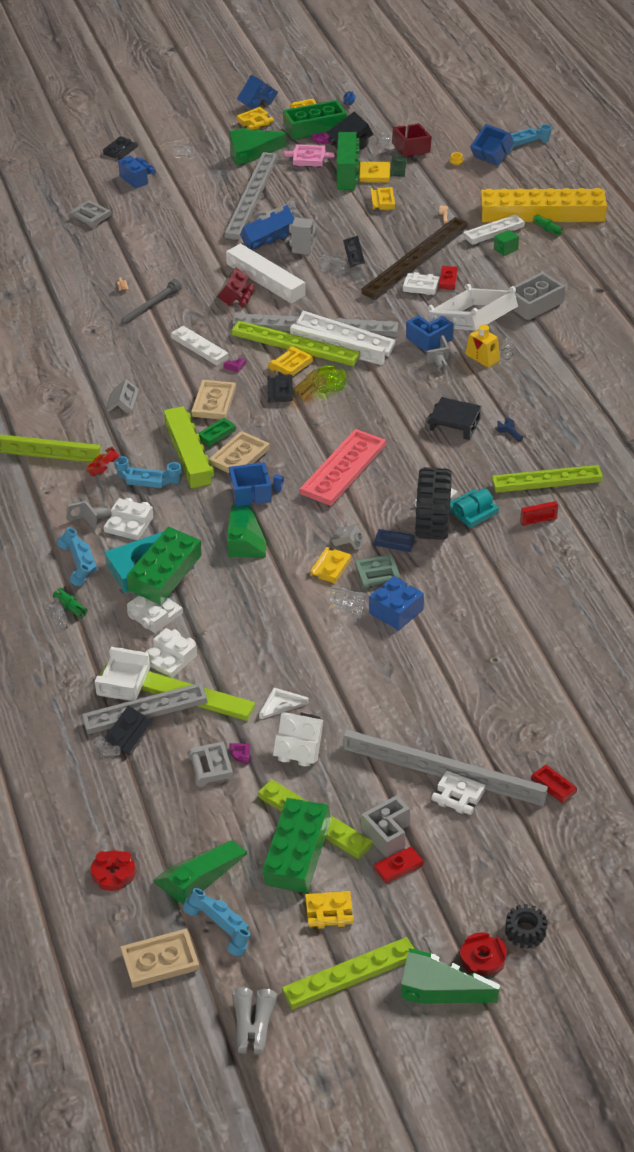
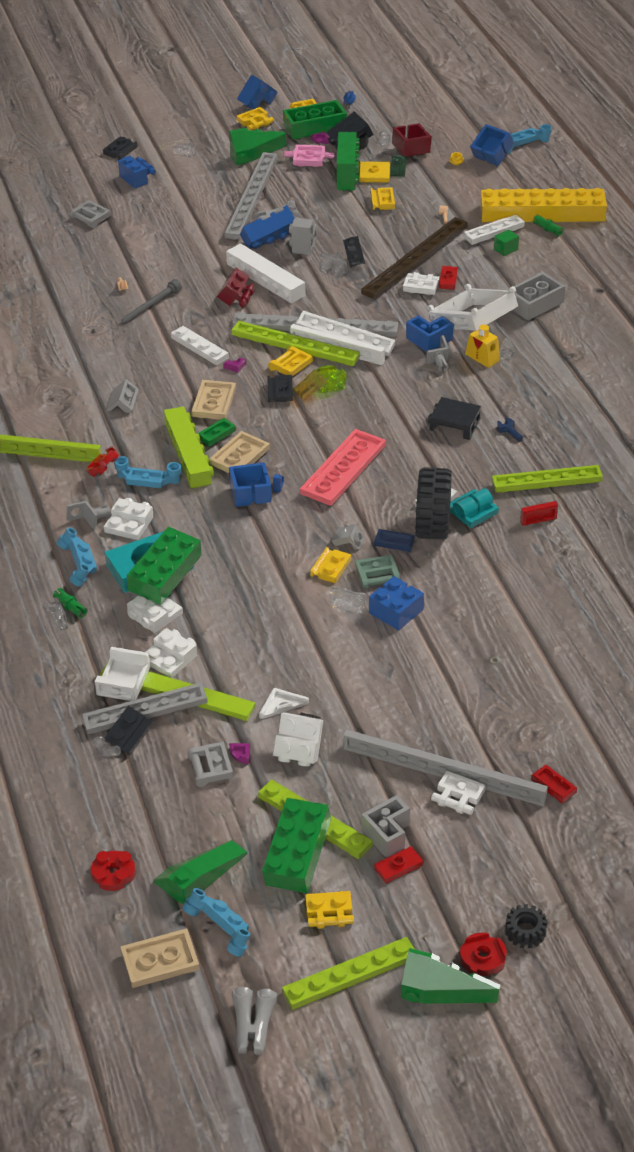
green wedge [227,505,266,557] -> none

